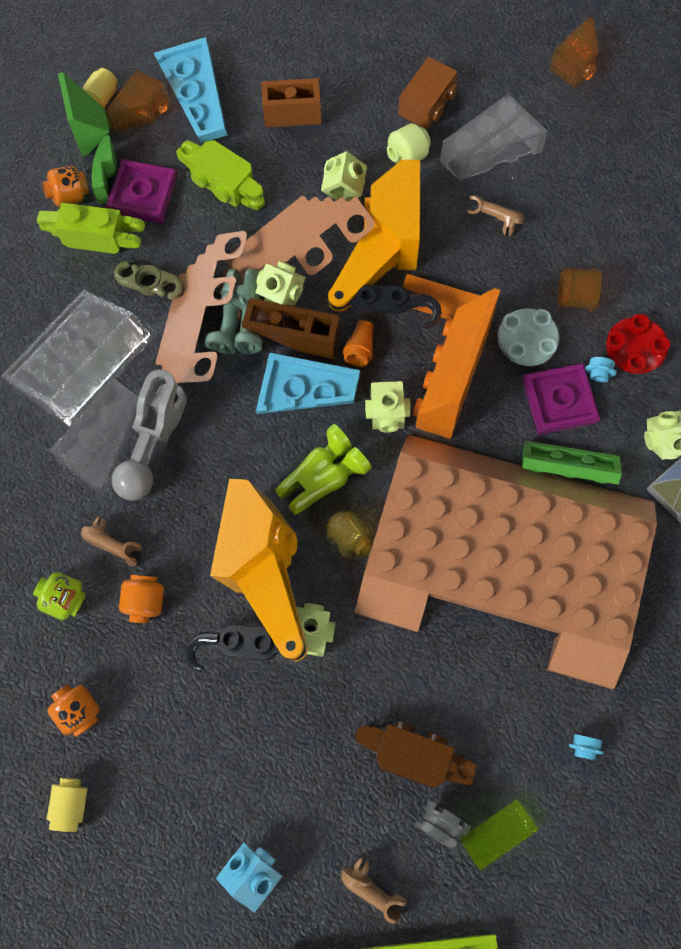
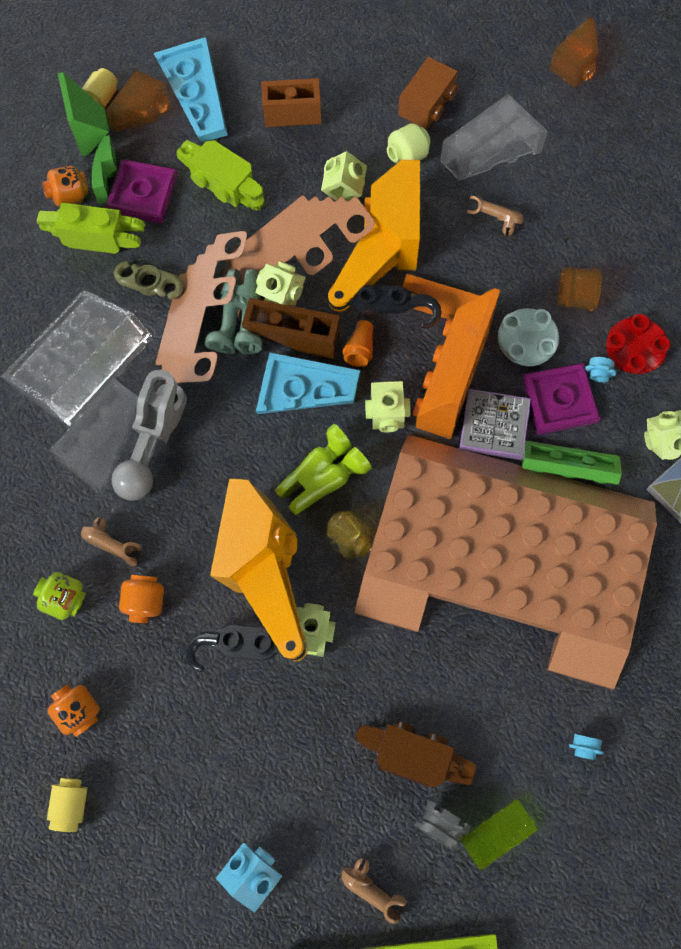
none -> tile [459,389,530,460]

